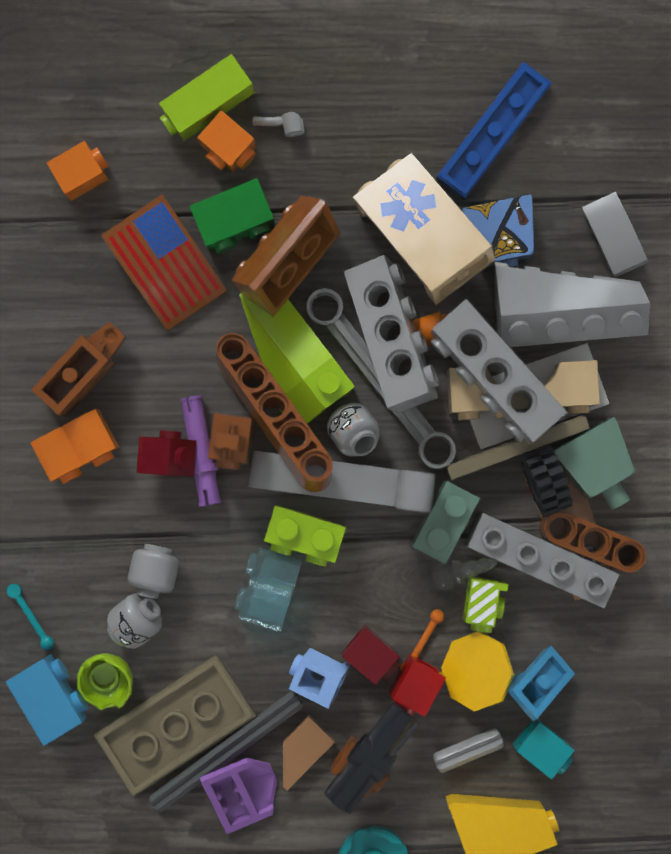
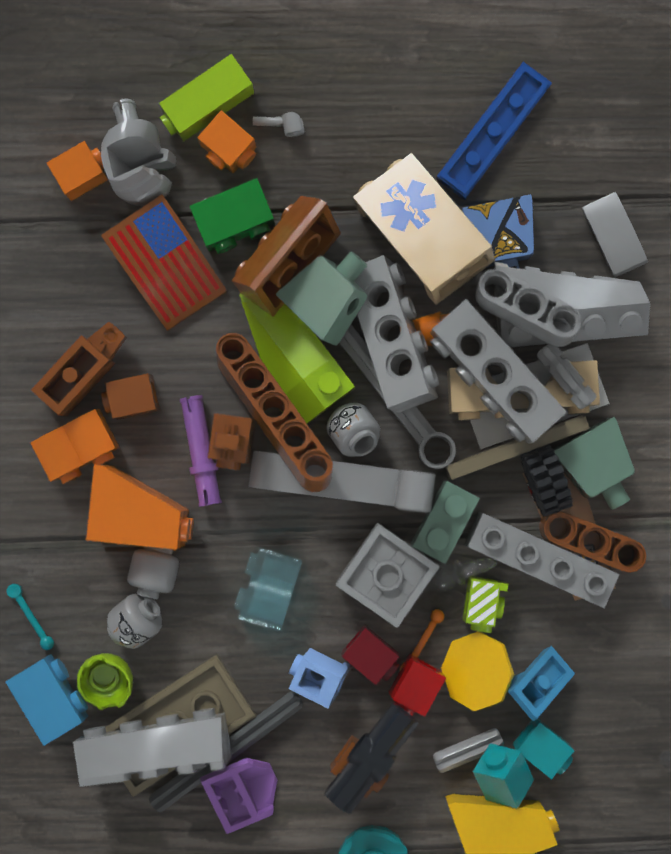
dark red brick [136,430,196,477] -> none
lime brick [264,505,346,567] -> none
medium nougat tile [283,715,335,791] -> none
none -> light grey wedge [73,708,232,787]
none -> orange slope [86,465,194,550]
none -> light grey piece [101,99,176,206]
none -> dark orange brick [101,373,160,420]
none -> sand green torso [276,251,368,346]
none -> light grey container [336,522,440,628]
none -> teal brick [473,743,534,809]
none -> light grey beam [476,269,582,347]
none -> light grey axle [537,344,596,409]

